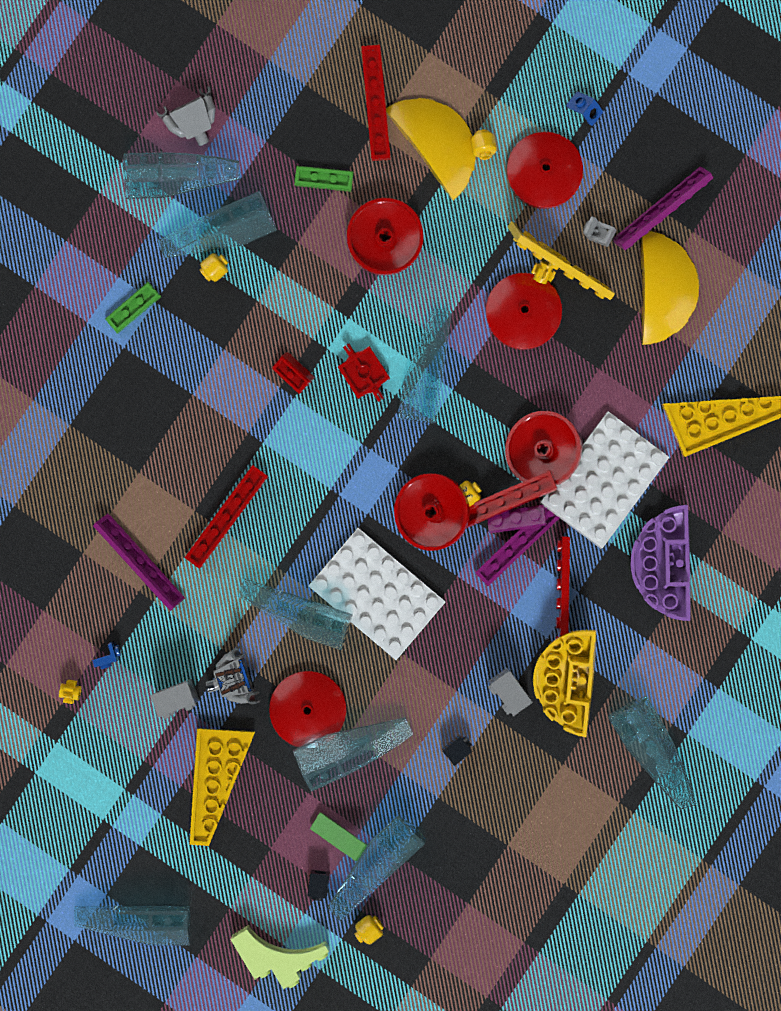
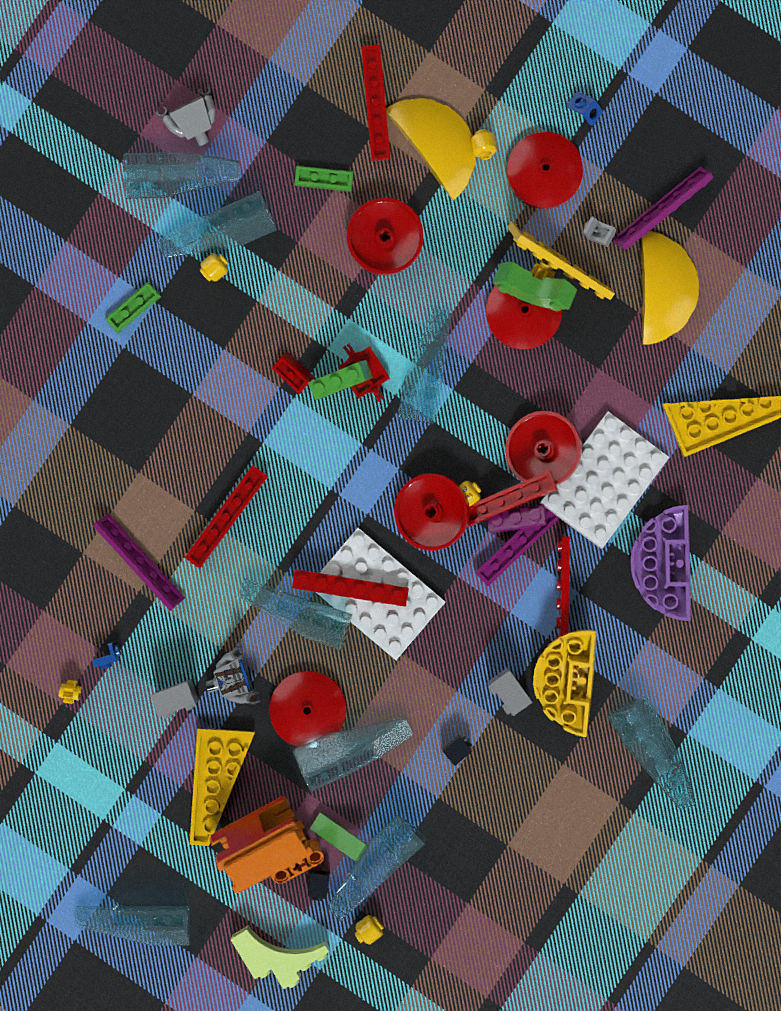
none -> orange piece [210,795,324,893]
none -> red plate [292,569,409,607]
none -> bright green brick [308,360,373,400]
none -> bright green brick [492,261,577,311]

